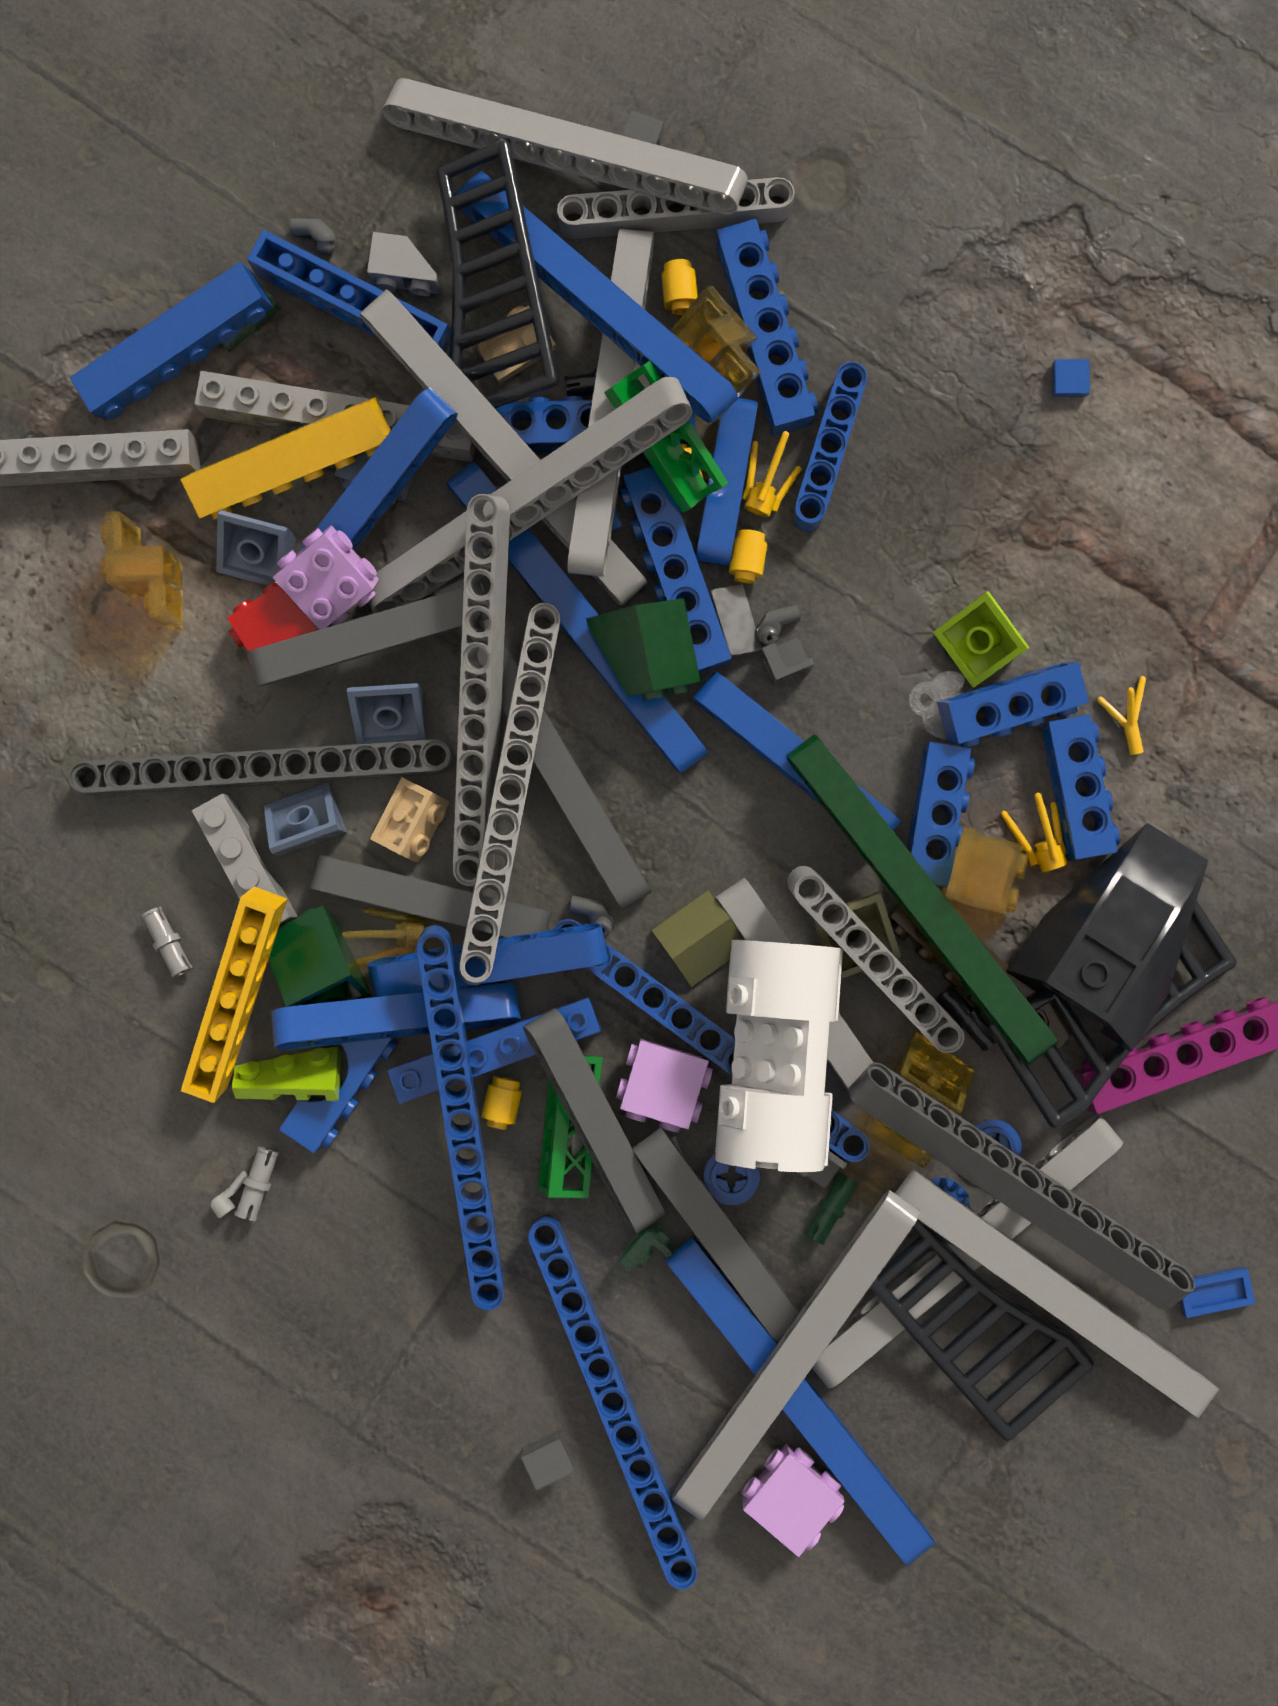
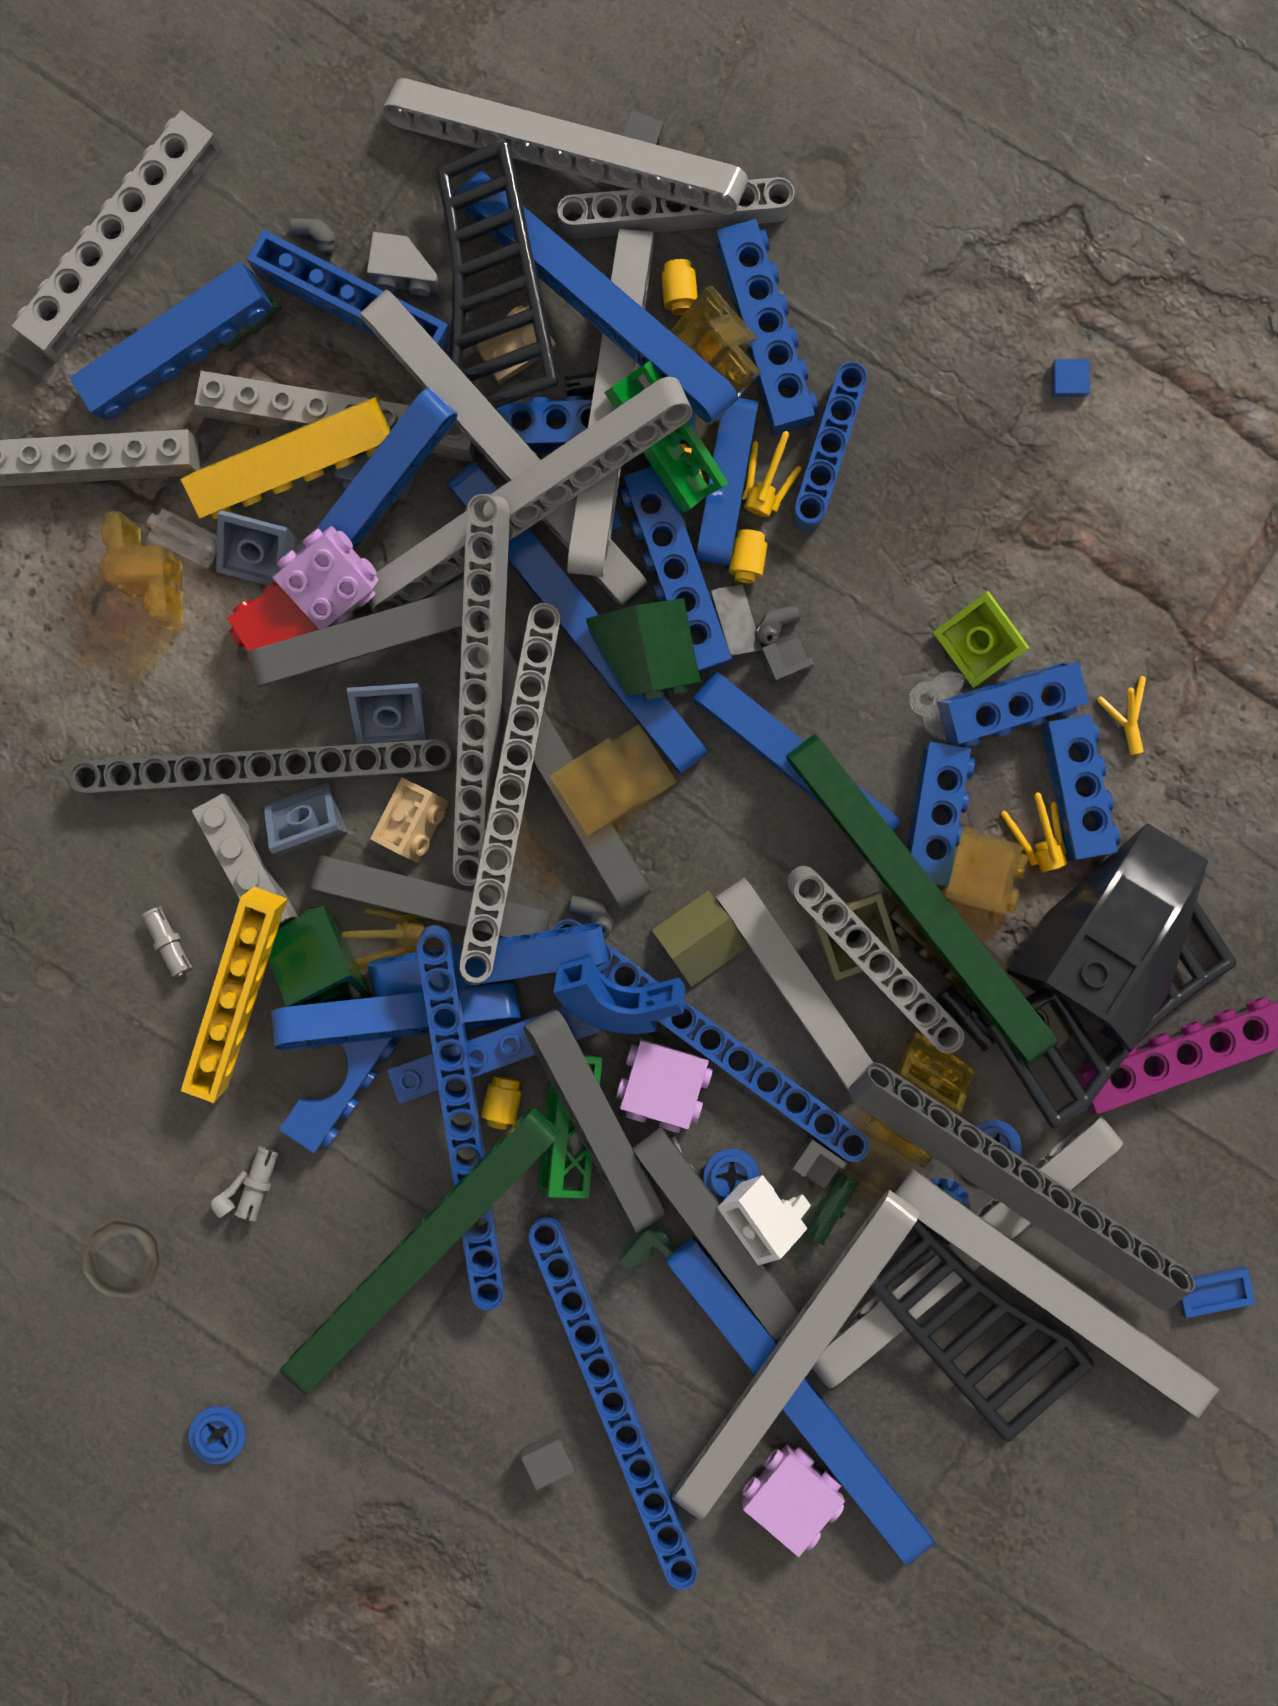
lime wing [232,1046,341,1101] -> none
white cylinder [715,940,843,1172] -> none
none -> light grey brick [12,110,222,362]
none -> clear hinge [147,508,217,570]
none -> blue gear [189,1405,247,1464]
none -> dark green beam [279,1106,561,1396]
none -> clear yellow bracket [549,724,677,836]
none -> blue arch [553,957,685,1034]
none -> white hinge [717,1175,811,1265]

